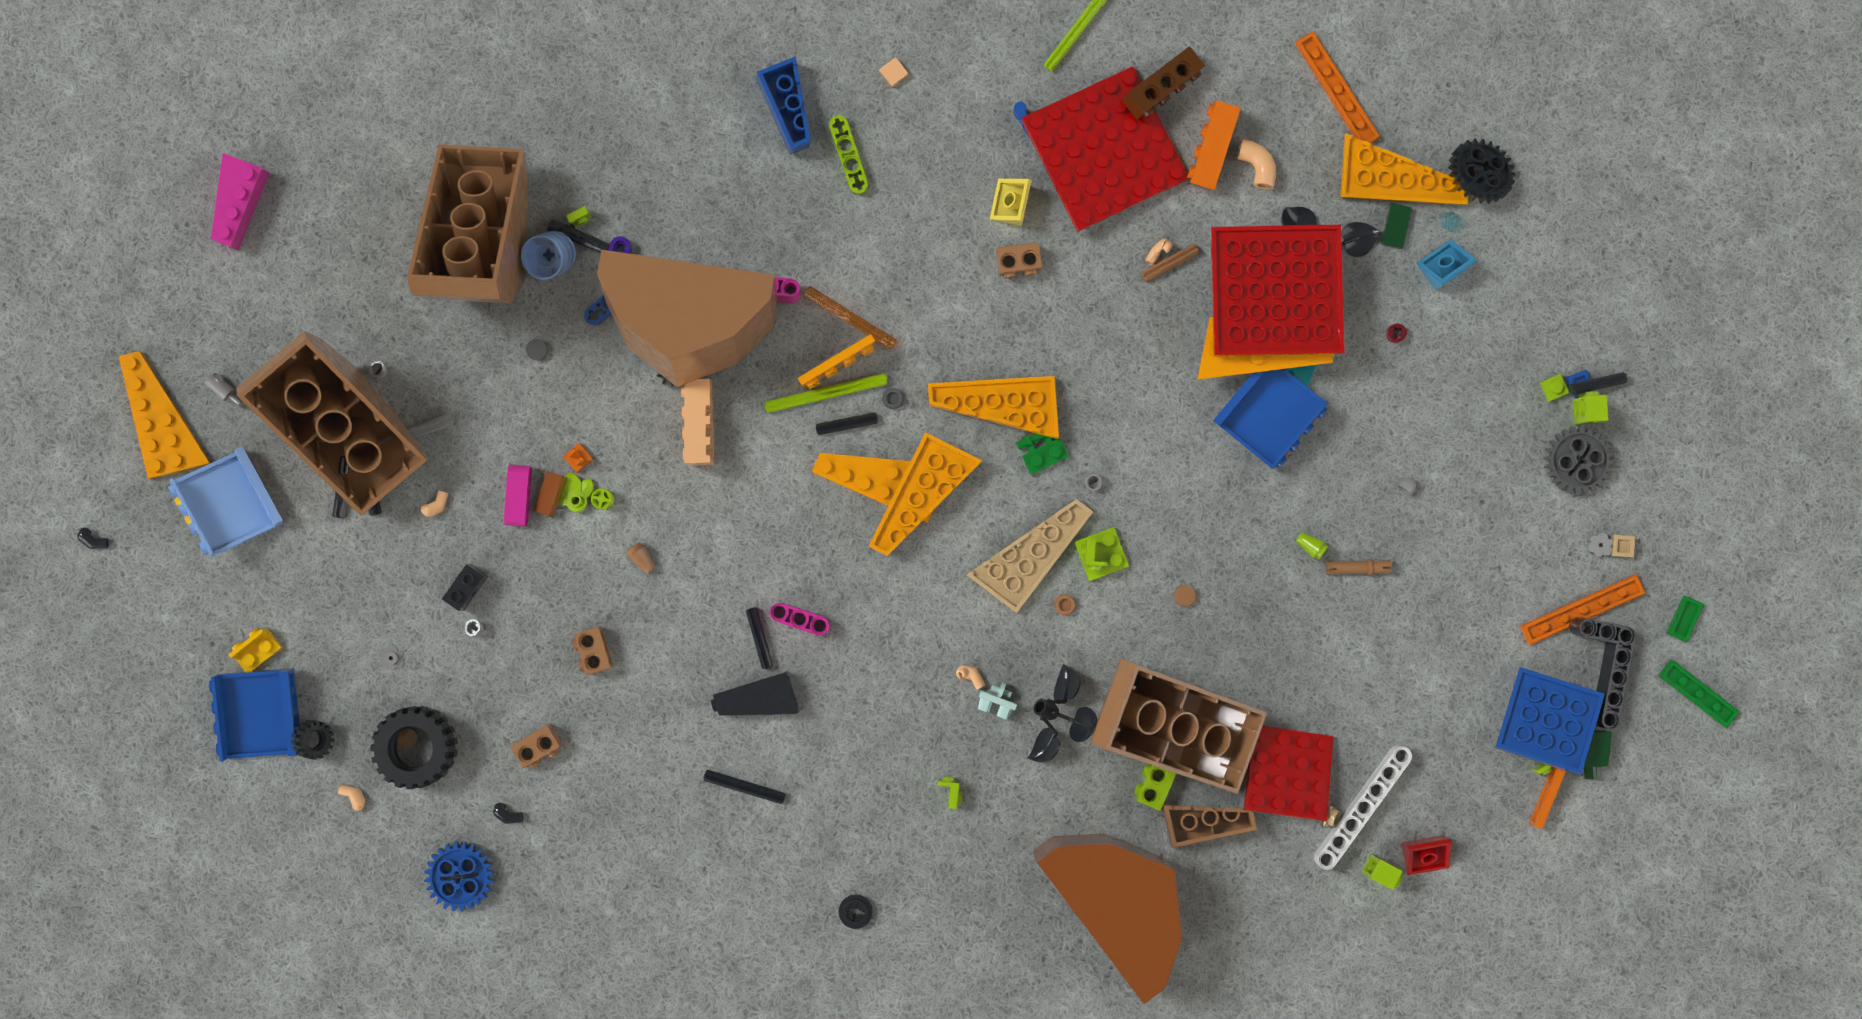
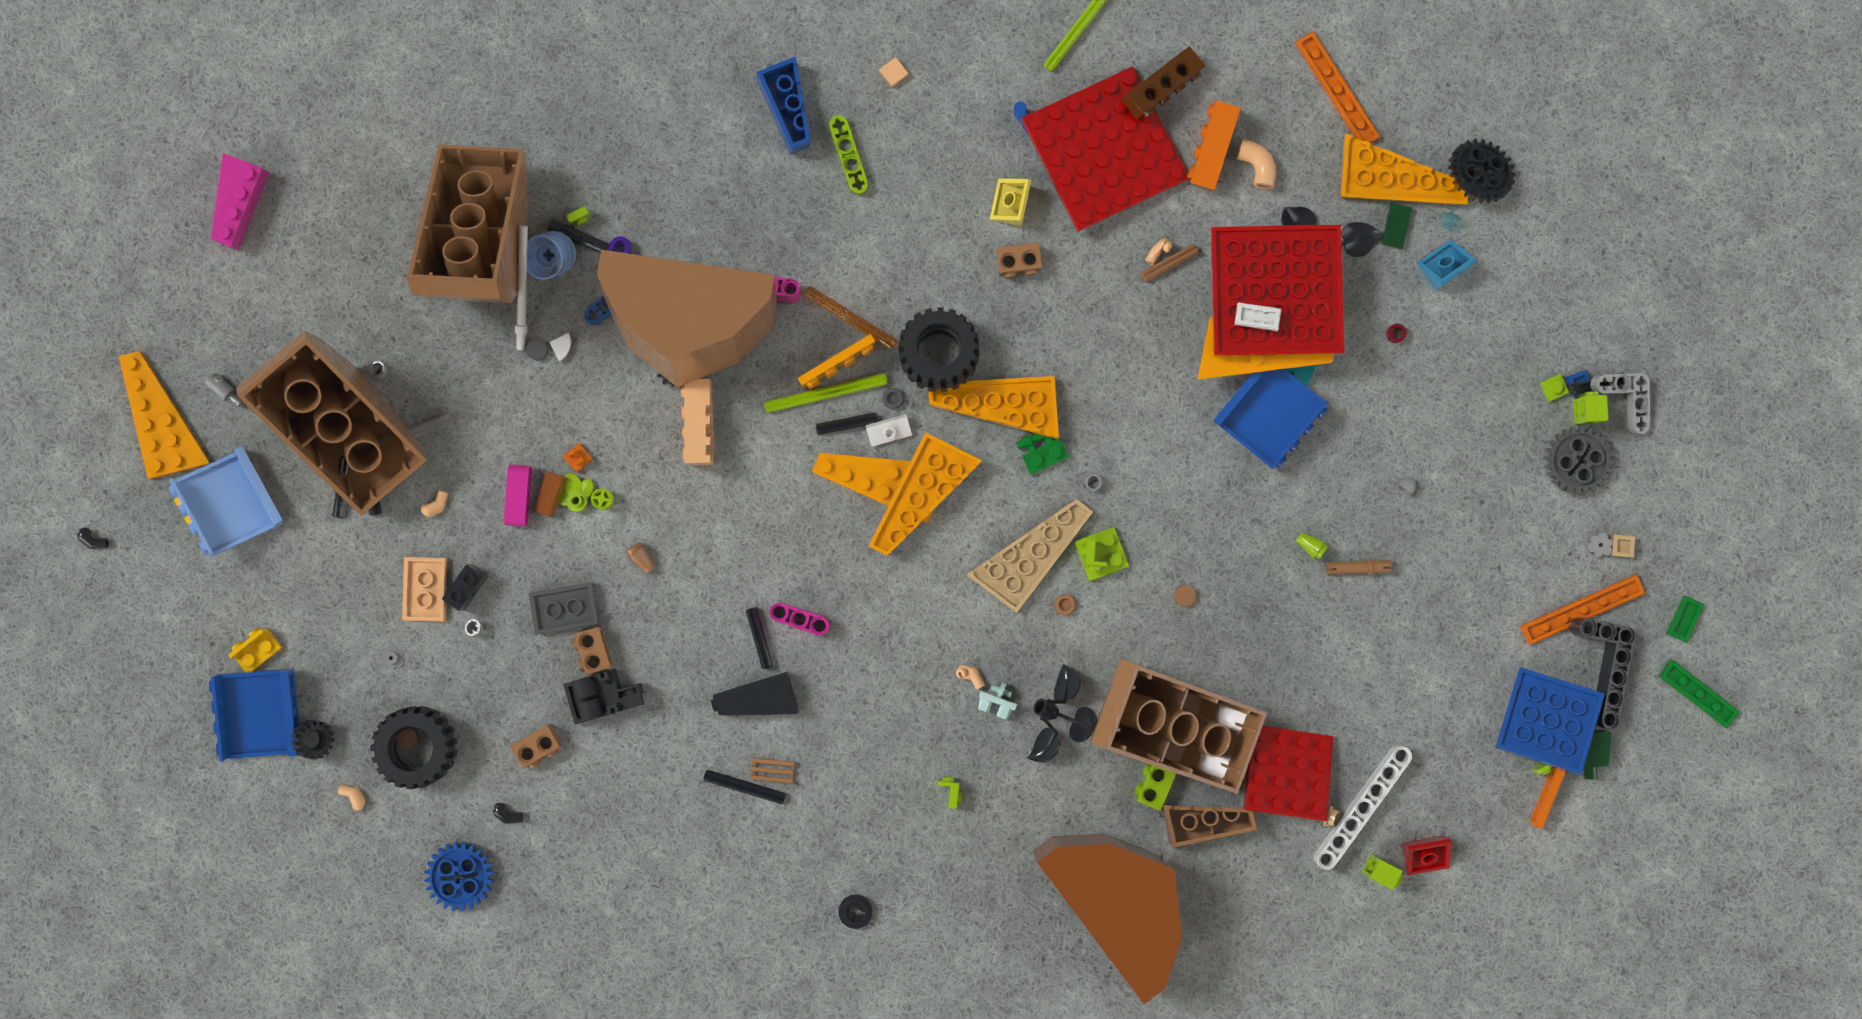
none -> light nougat tile [402,557,448,621]
none -> white bar [515,225,528,350]
none -> dark grey plate [528,582,600,635]
none -> white tile [550,333,572,362]
none -> black plate [563,668,644,725]
none -> medium nougat tile [750,758,795,783]
none -> white plate [865,414,912,447]
none -> black tyre [898,307,980,393]
none -> white plate [1234,302,1281,331]
none -> light grey beam [1590,373,1650,434]

